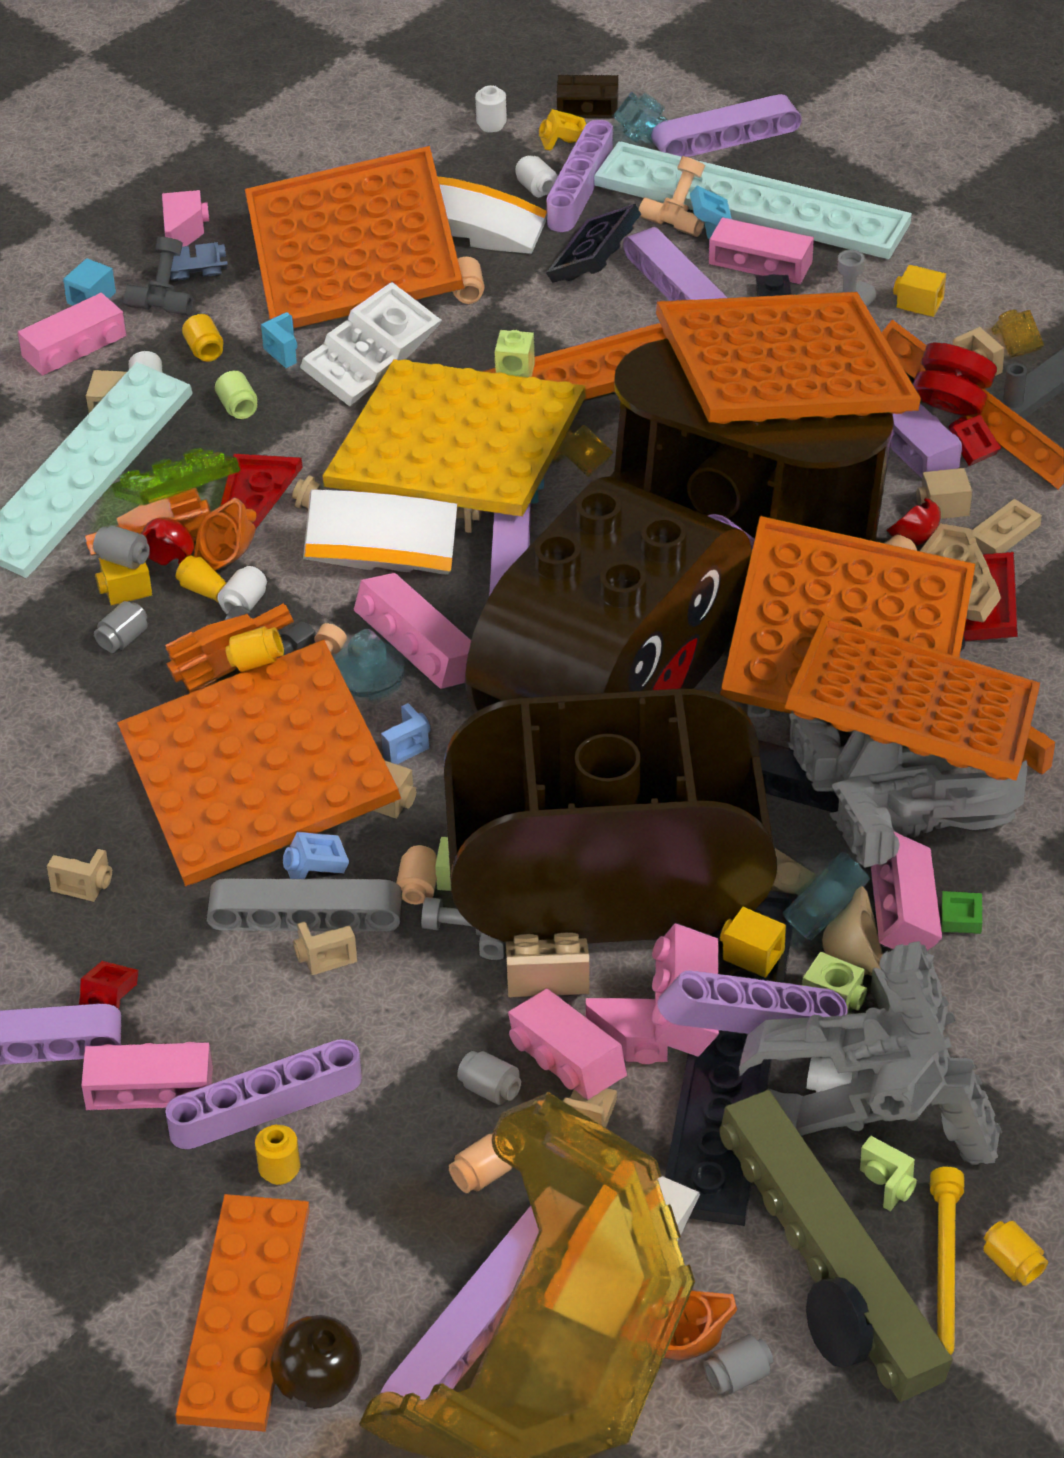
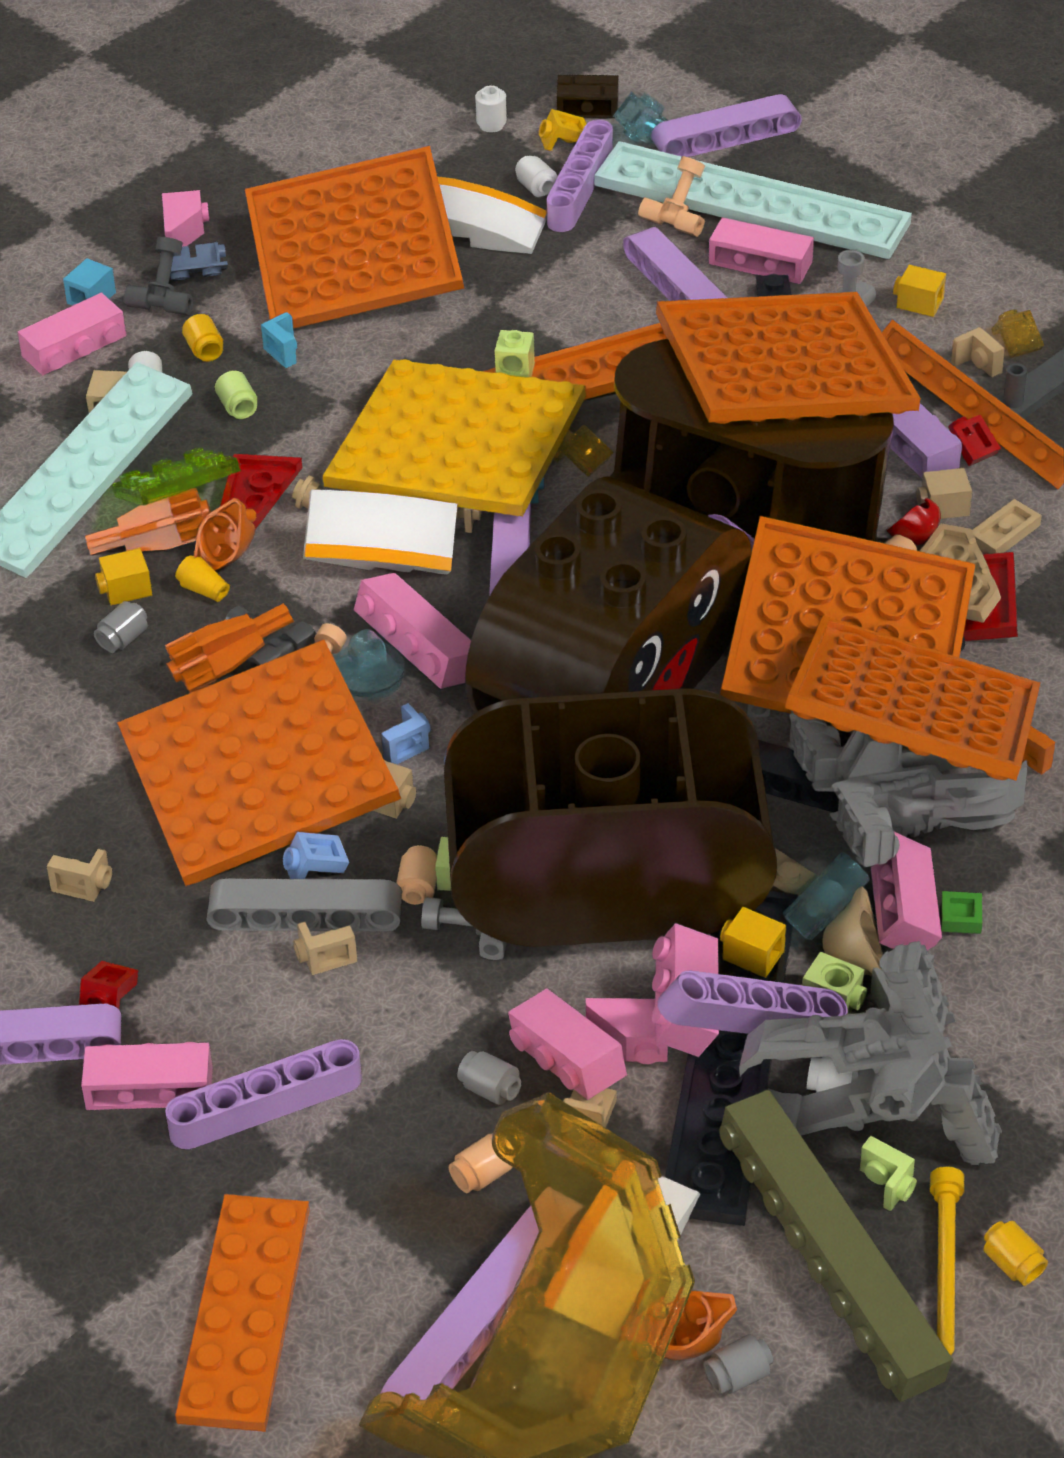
light grey brick [93,525,150,569] -> none
red hair [140,517,194,566] -> none
white brick [218,566,267,614] -> none
yellow brick [226,626,284,672] -> none
yellow brick [255,1125,300,1185] -> none
dark brown cylinder [270,1315,362,1409] -> none
white slope [300,282,441,406] -> none
light nougat brick [452,257,485,304] -> none
tan slope [506,933,590,997] -> none
black plate [546,204,641,283] -> none
medium azure bracket [690,185,732,239] -> none
black tile [806,1277,874,1368] -> none
red wheel [913,342,998,417] -> none

